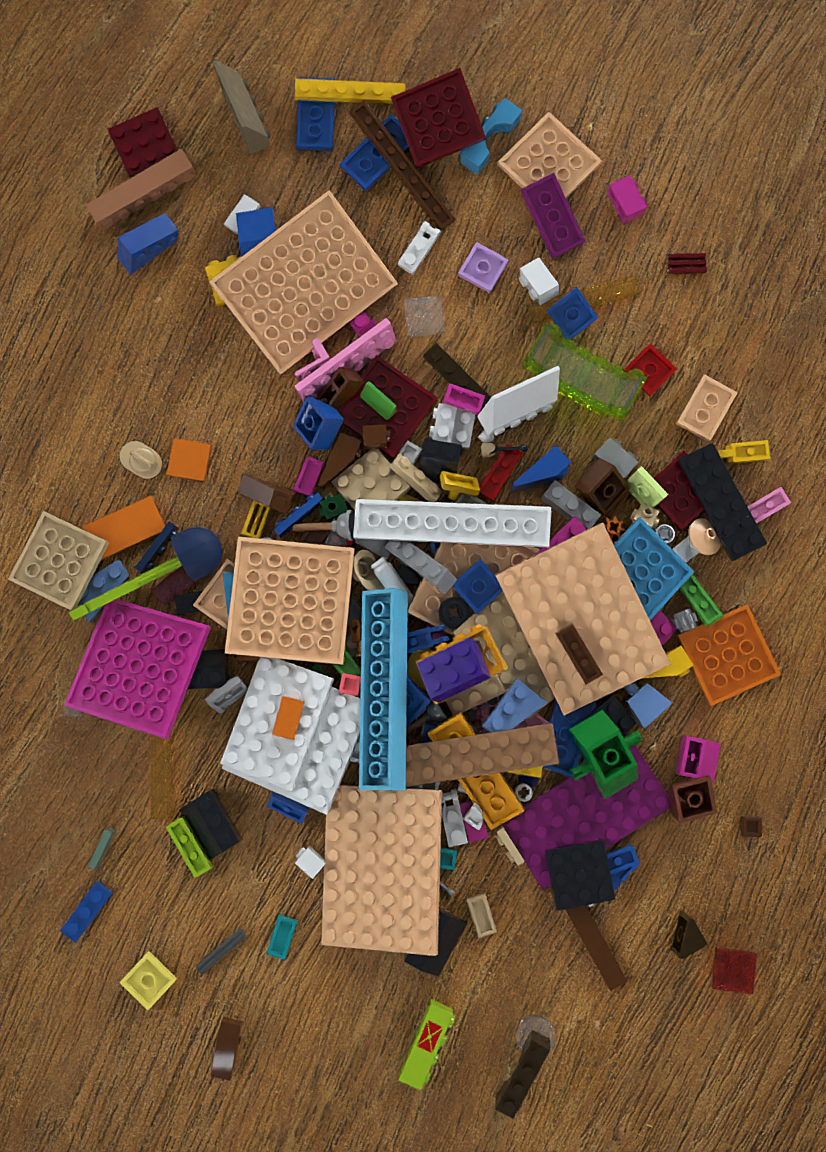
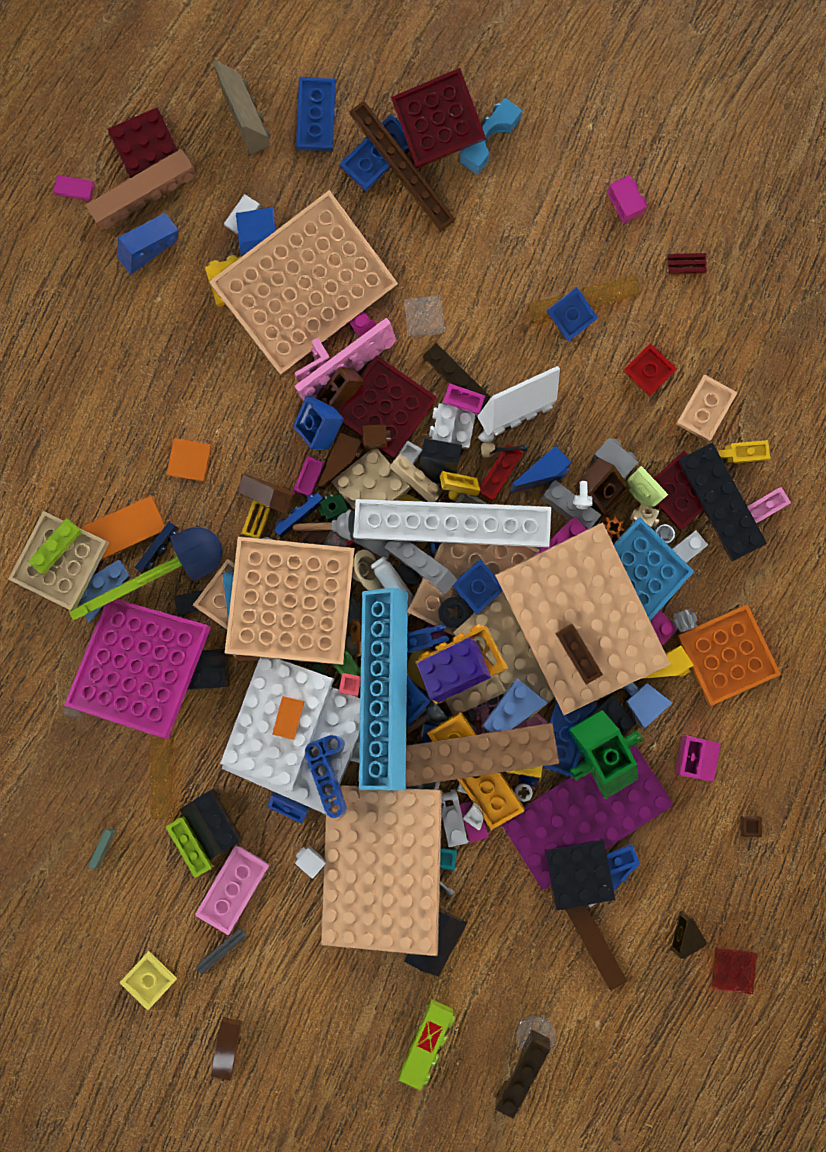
blue plate [60,881,113,943] -> none
tan piece [120,441,162,479] -> none
clear pink plate [152,566,194,605] -> none
light grey plate [205,676,249,714] -> none
teal tile [266,914,298,960] -> none
yellow plate [295,79,405,104] -> none
bright green slope [360,381,397,420] -> none
white plate [398,221,441,275] -> none
lavender plate [458,242,509,293] -> none
tan tile [466,893,497,938] -> none
tan plate [495,826,525,866] -> none
light nougat plate [497,112,602,198] -> none
white brick [519,258,559,305] -> none
magenta tile [520,173,586,259] -> none
windscreen [522,322,647,421] -> none
copper slope [668,775,717,823] -> none
bright green tile [679,574,724,627] -> none
light nougat dish [688,518,721,555] -> none
none -> lime plate [28,518,82,575]
none -> dark pink tile [53,175,95,201]
none -> bright pink plate [195,844,270,935]
none -> blue beam [305,735,347,818]
none -> white plate [573,481,592,509]

